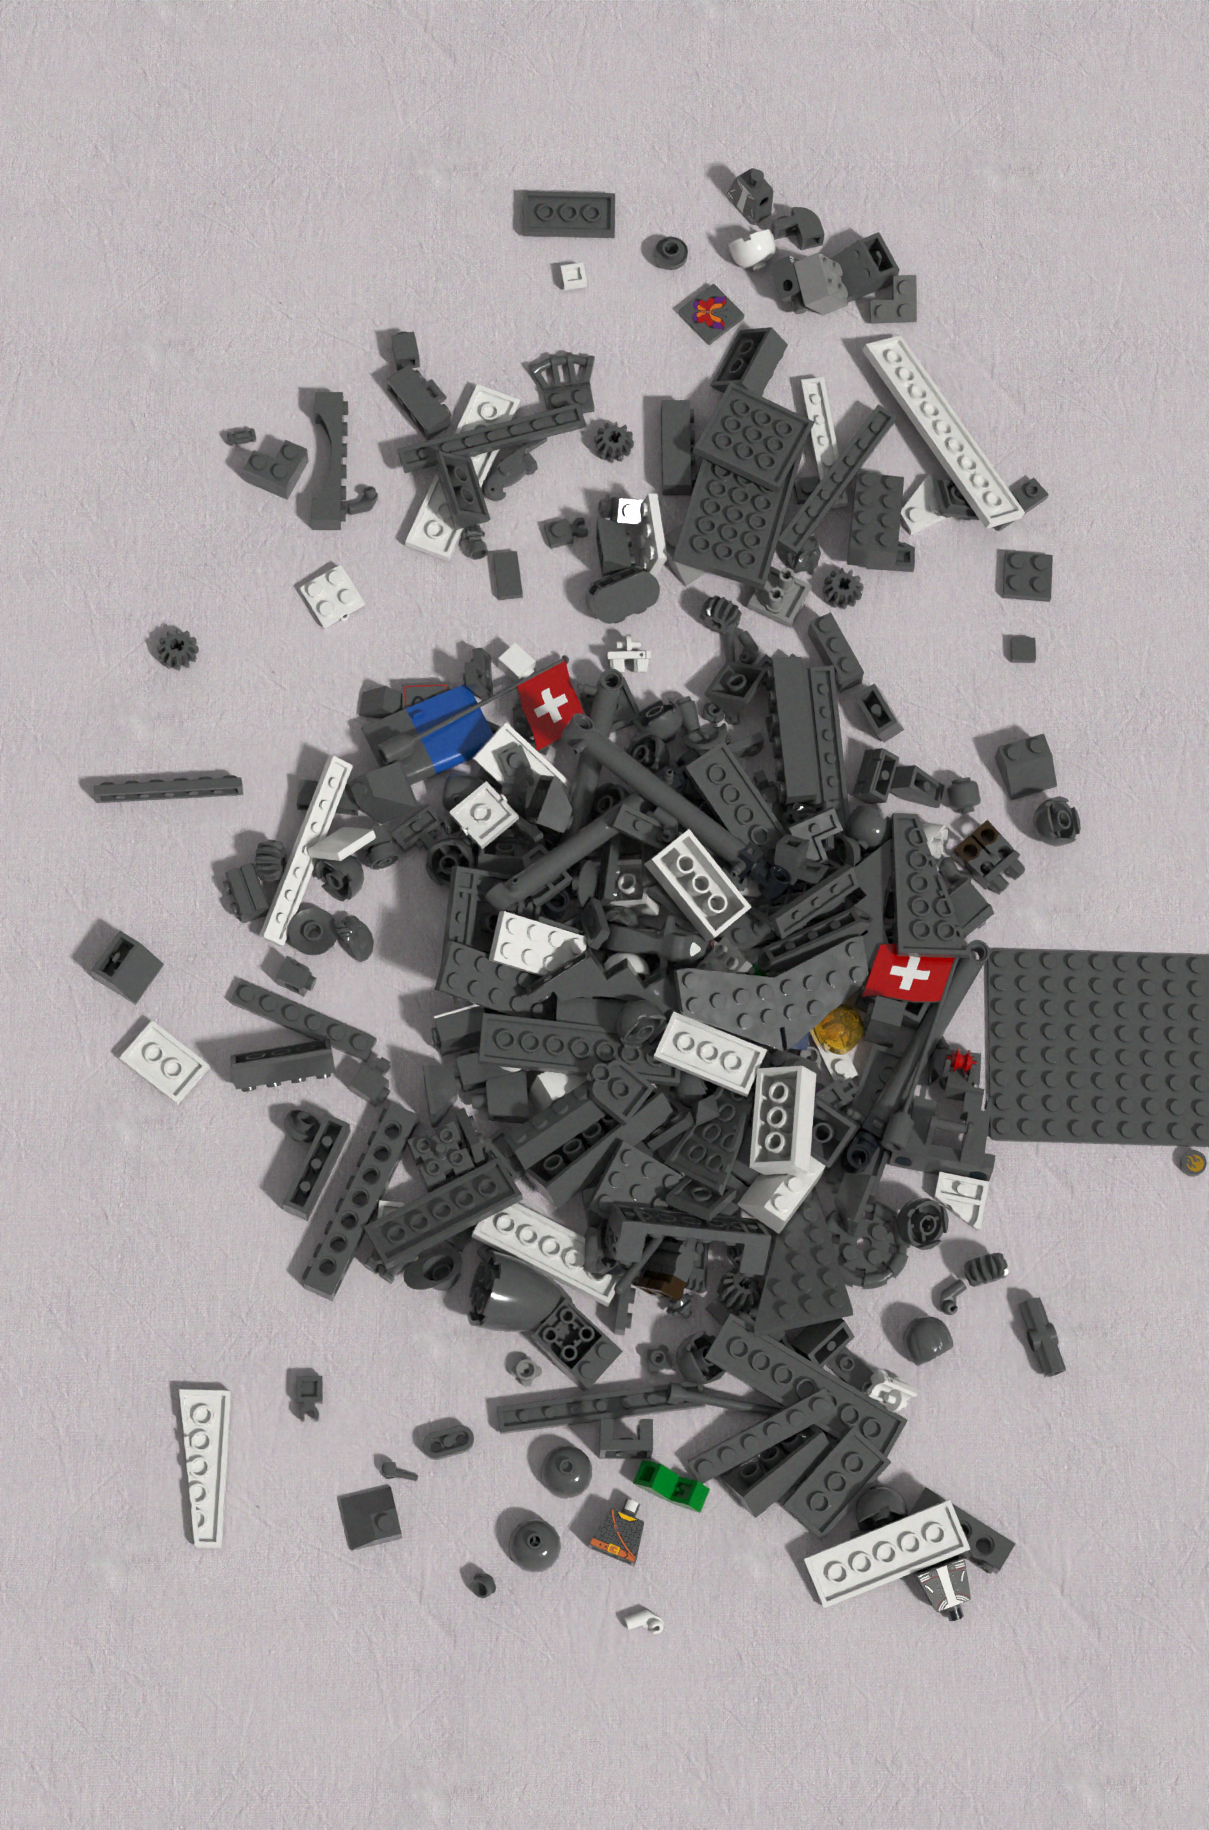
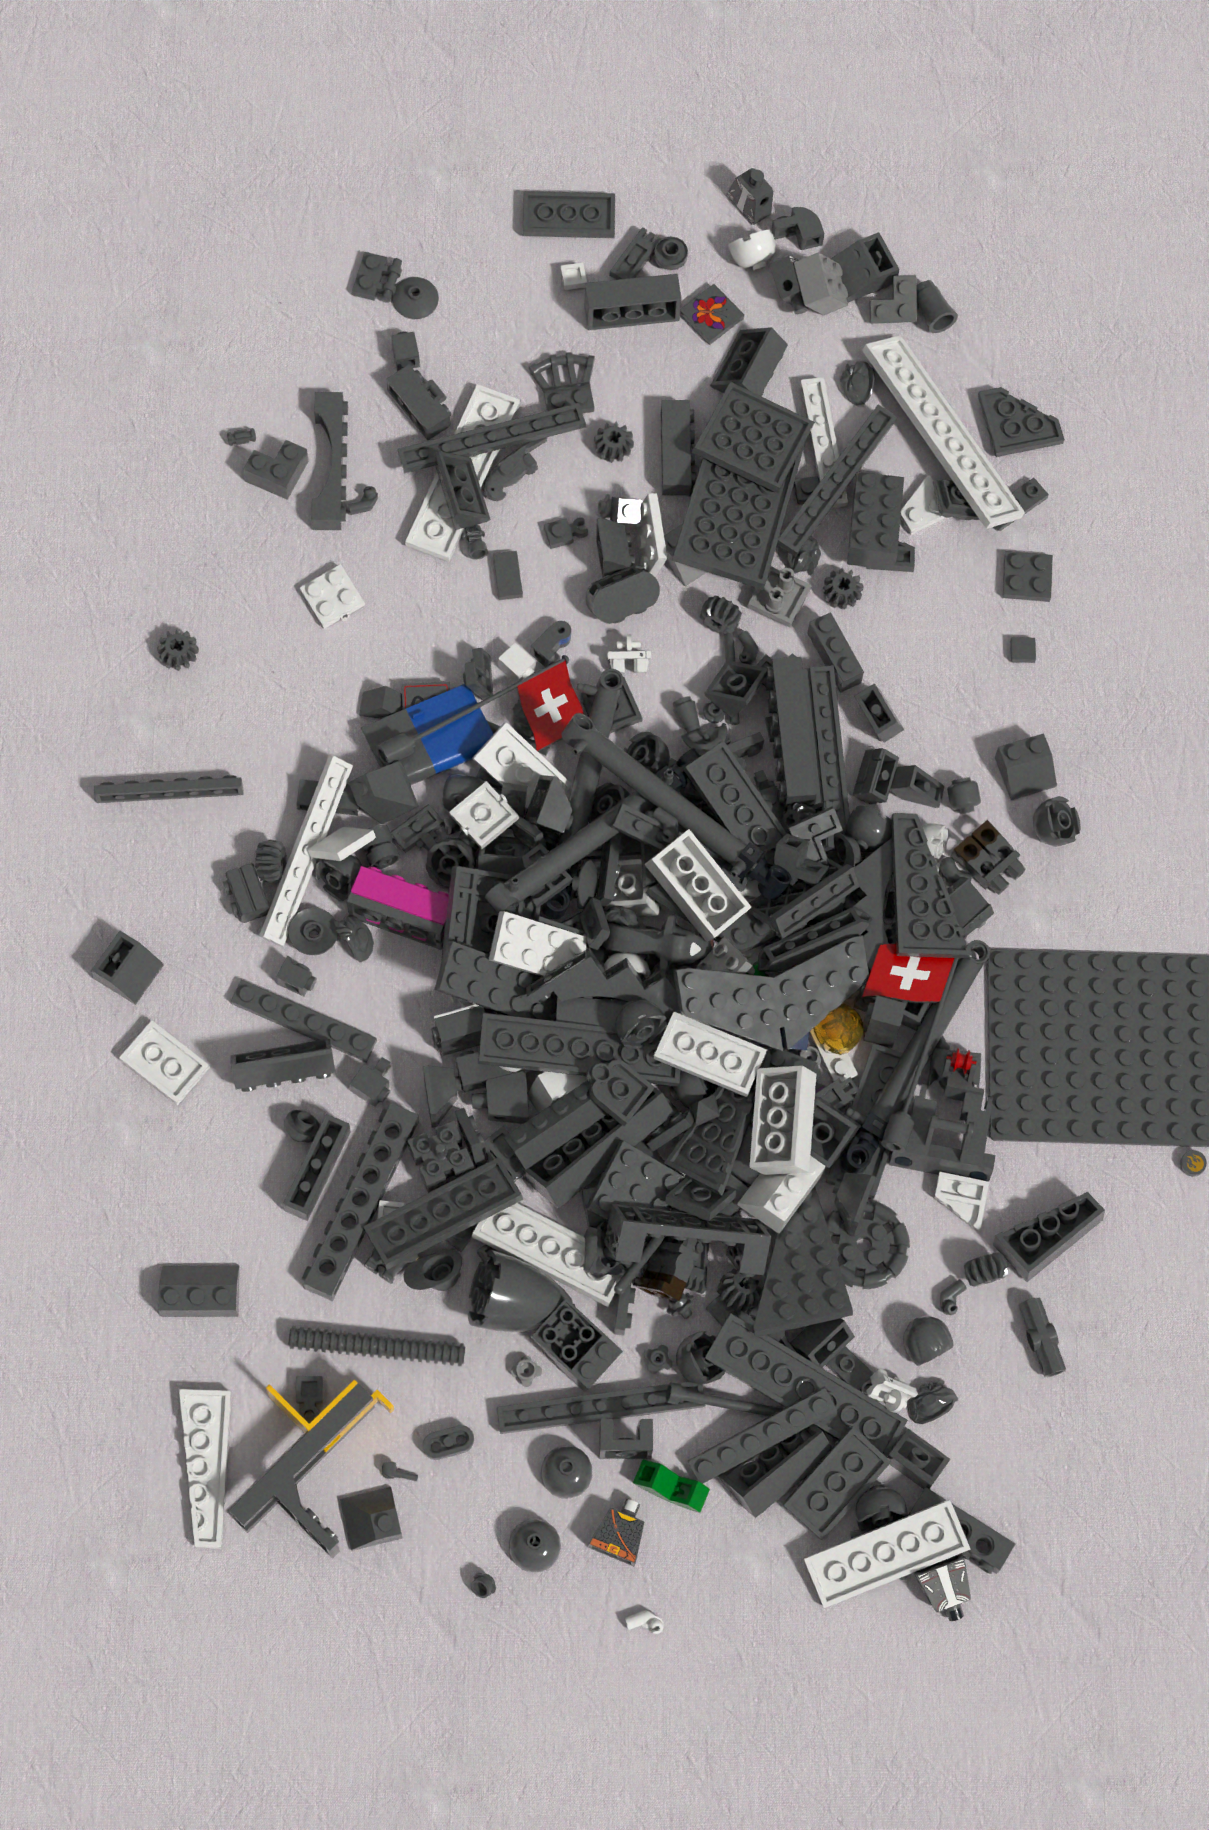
dark grey plate [498,745,534,786] -> none
dark grey cylinder [633,698,683,743] -> none
dark grey cylinder [897,1198,949,1250] -> none
none -> dark grey slope [158,1265,240,1317]
none -> dark grey piece [229,1380,394,1559]
none -> dark grey piece [288,1326,465,1366]
none -> piece [347,866,449,950]
none -> dark grey plate [352,252,402,303]
none -> dark grey dish [392,277,439,319]
none -> dark grey leg [530,621,571,667]
none -> dark grey brick [584,274,681,330]
none -> dark grey hinge [609,227,662,280]
none -> dark grey hat [840,361,875,406]
none -> dark grey slope [887,1429,950,1489]
none -> dark grey hat [908,1380,958,1424]
none -> dark grey plant [917,280,958,333]
none -> dark grey plate [978,387,1065,457]
none -> dark grey wedge [993,1192,1105,1282]

